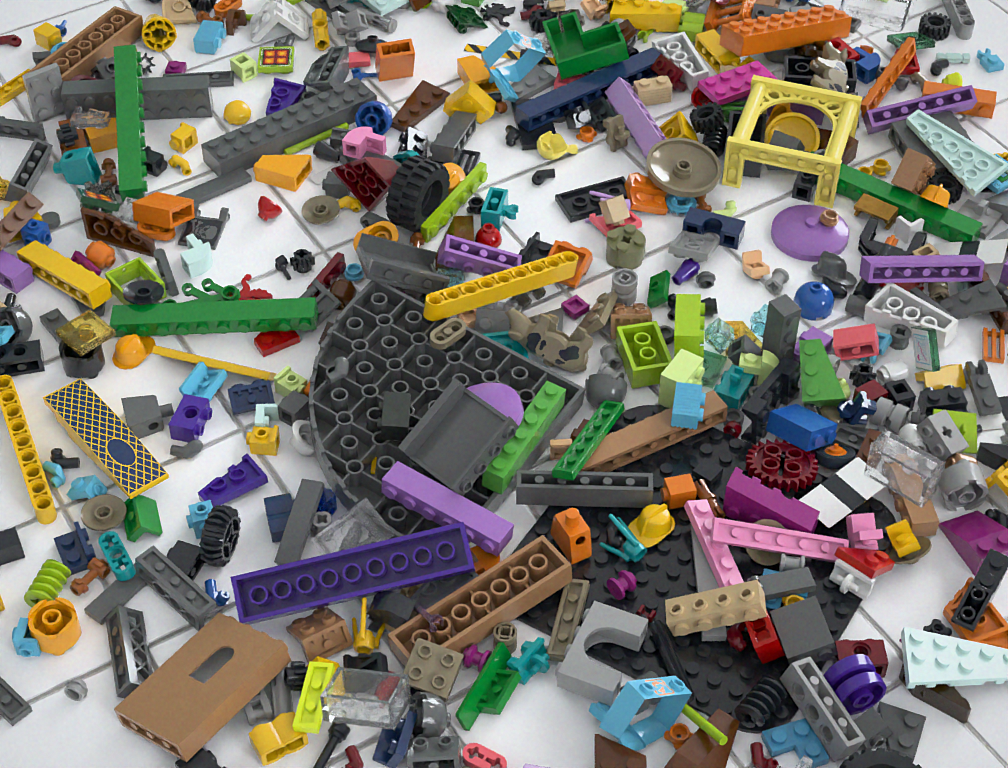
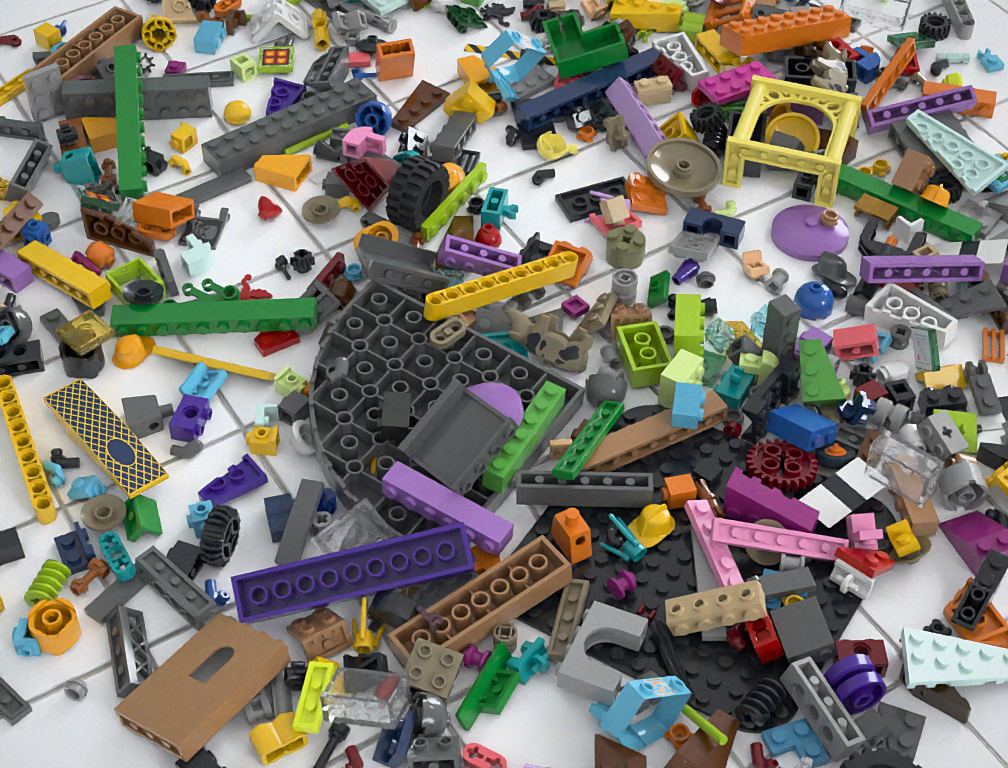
clear wing [70,106,111,129] -> none
dark blue bracket [228,379,275,415] -> none
medium azure gear [666,194,697,216] -> none

